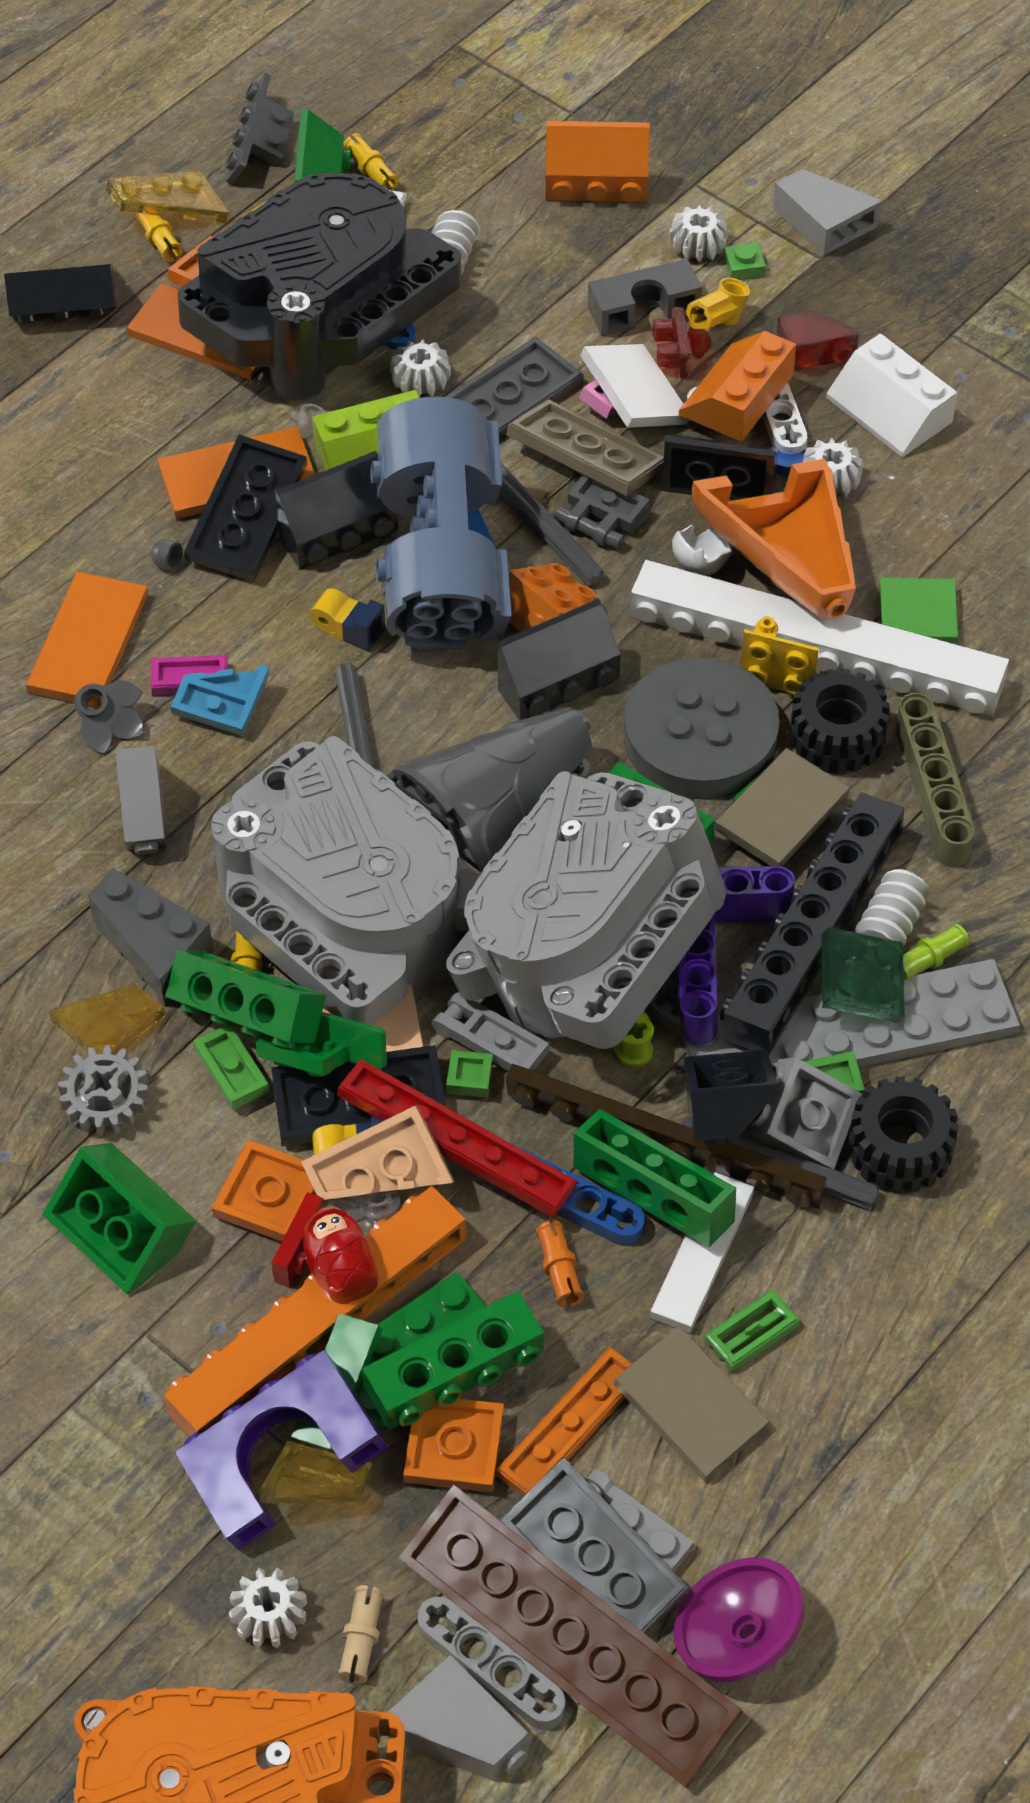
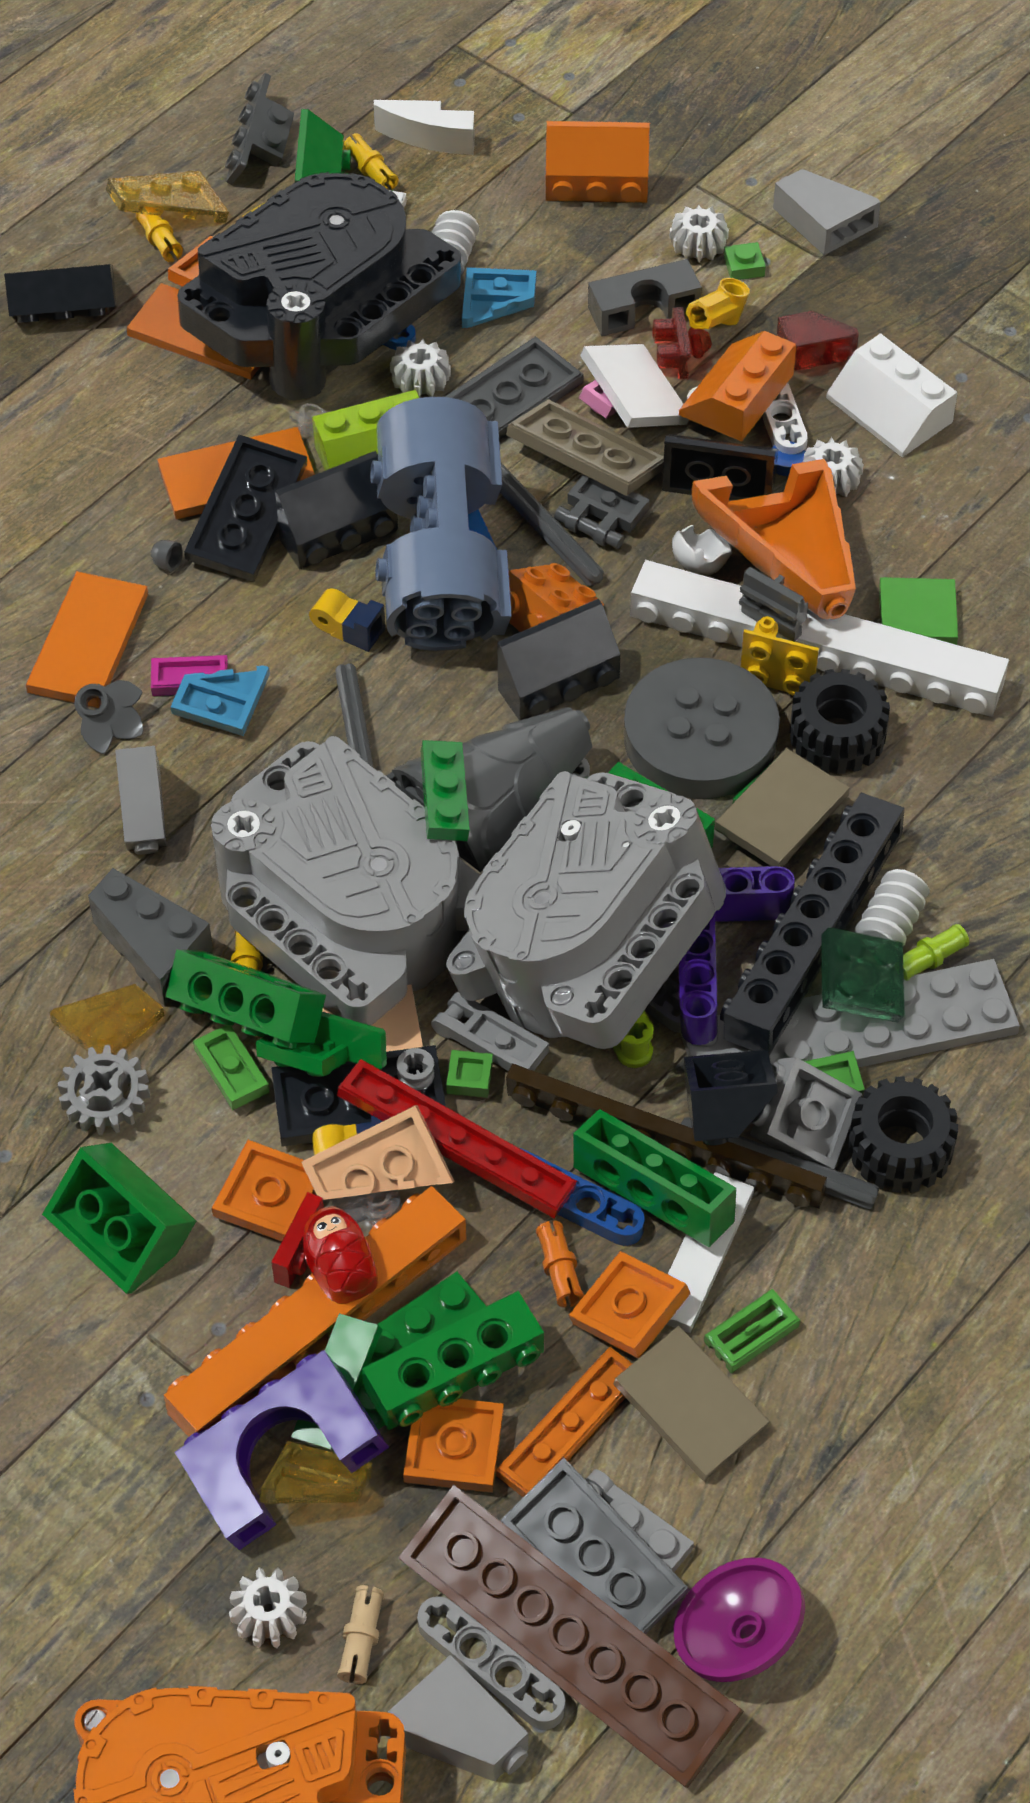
olive beam [896,693,975,867] -> none
none -> white slope [374,100,475,155]
none -> light grey bush [397,1048,435,1090]
none -> green plate [420,740,470,841]
none -> dark azure wing [462,267,536,328]
none -> orange plate [569,1251,691,1359]
none -> dark grey piece [739,567,808,642]

